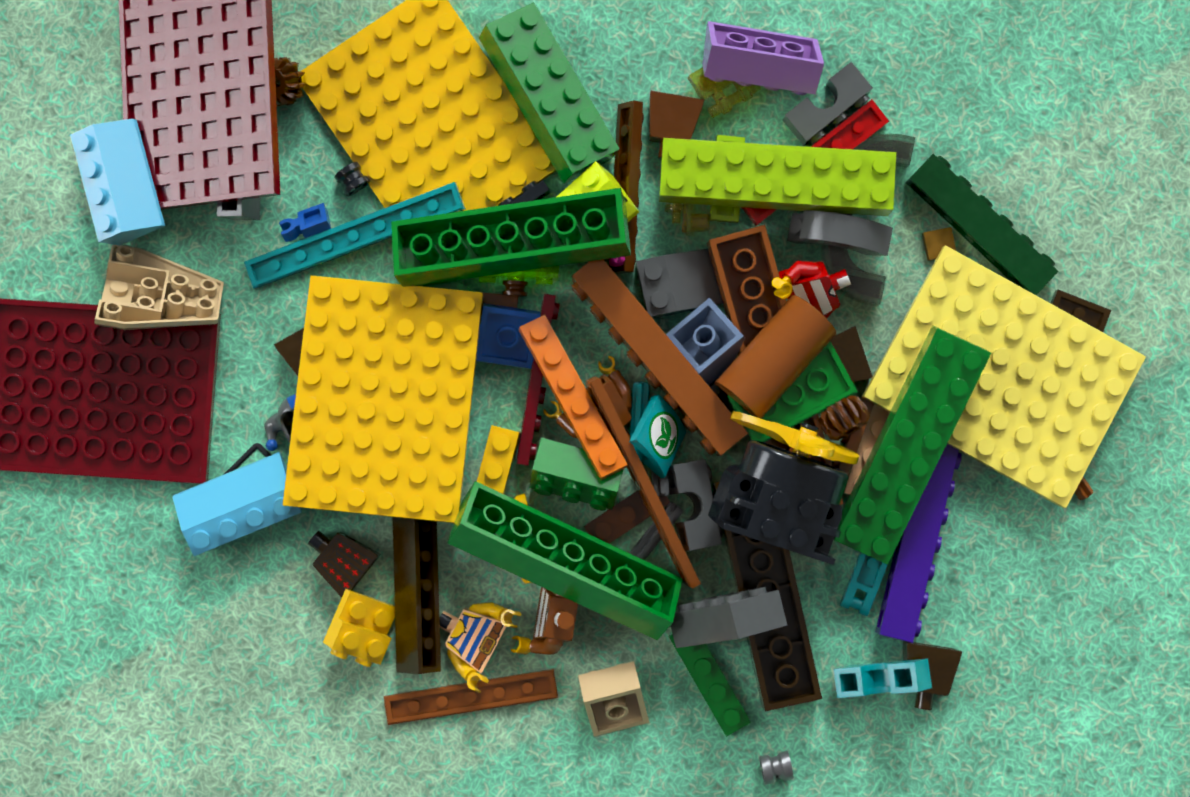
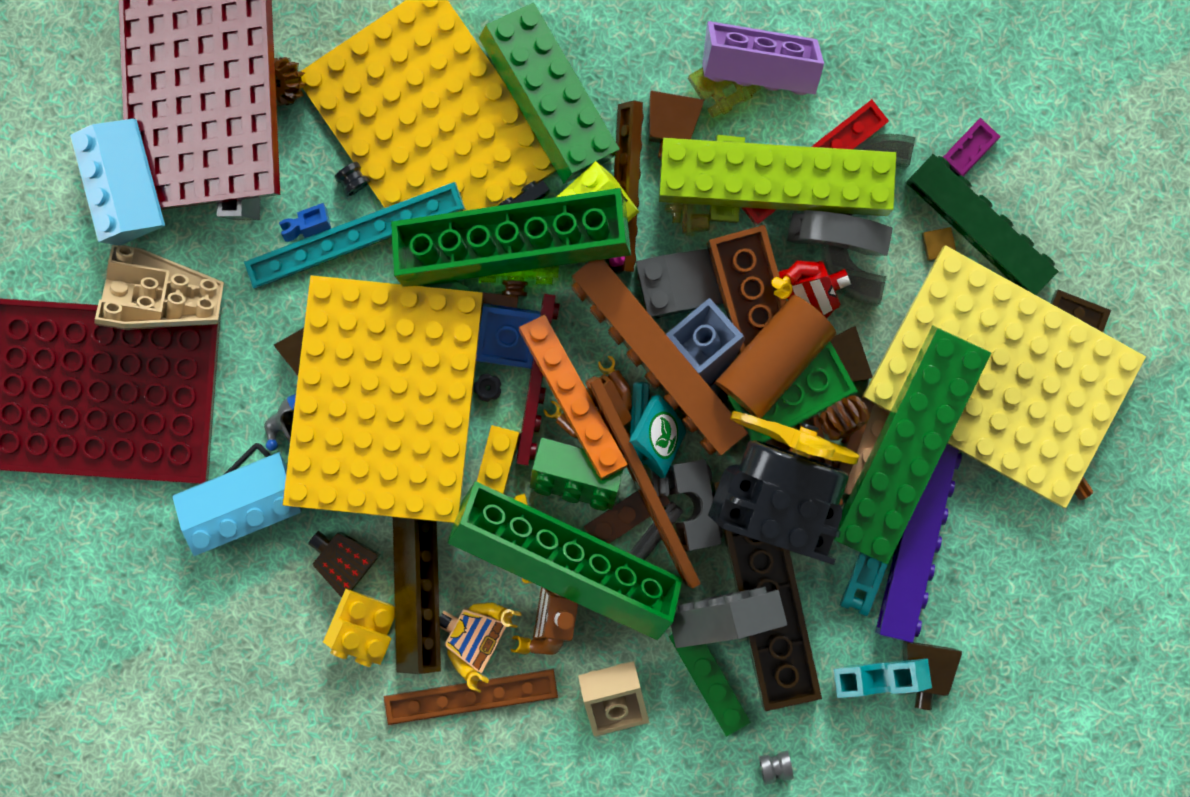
dark grey arch [783,62,873,146] -> none
none -> black plate [474,374,502,402]
none -> magenta plate [943,118,1001,176]

